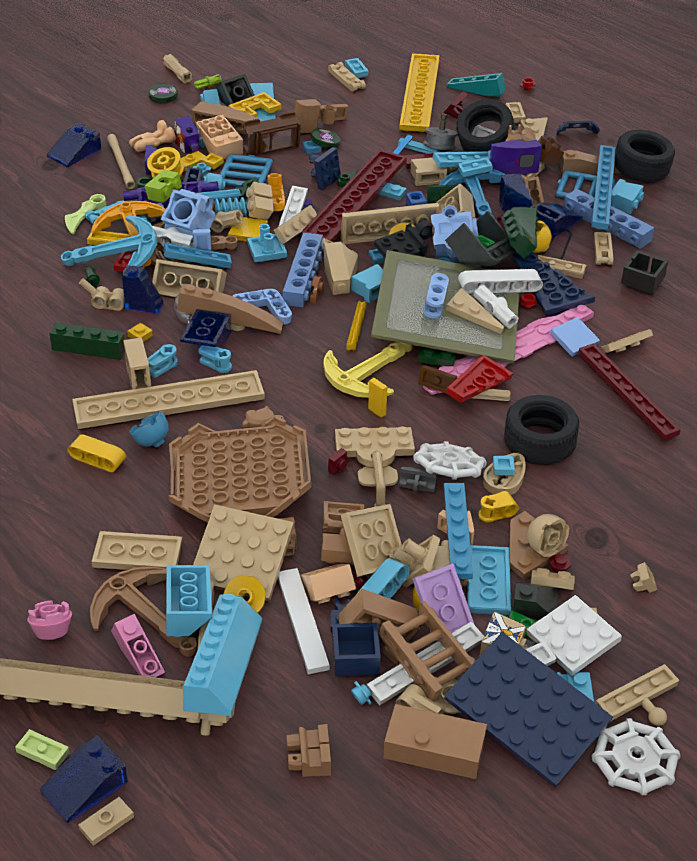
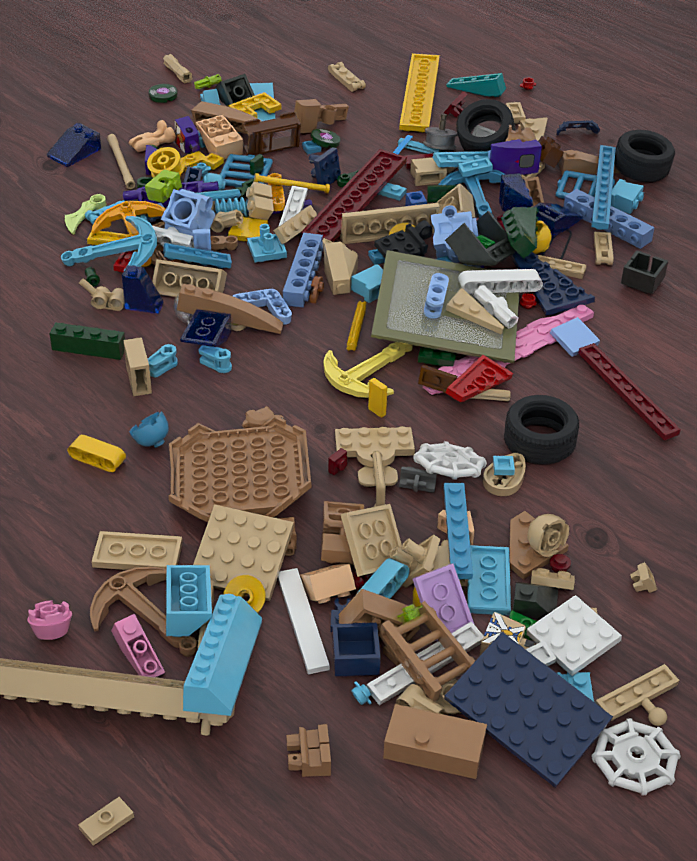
yellowish green plate [15,729,70,770] -> none
clear blue slope [40,735,128,823] -> none
tan plate [72,370,265,429] -> none
yellow plate [127,323,153,342] -> none
medium azure plate [345,58,369,78] -> none
yellow piece [478,491,519,523] -> none
tan plate [599,329,653,353] -> none
none -> dark green tile [250,154,264,176]
none -> yellow bar [254,173,330,194]
none -> clear neon green plate [398,604,422,622]

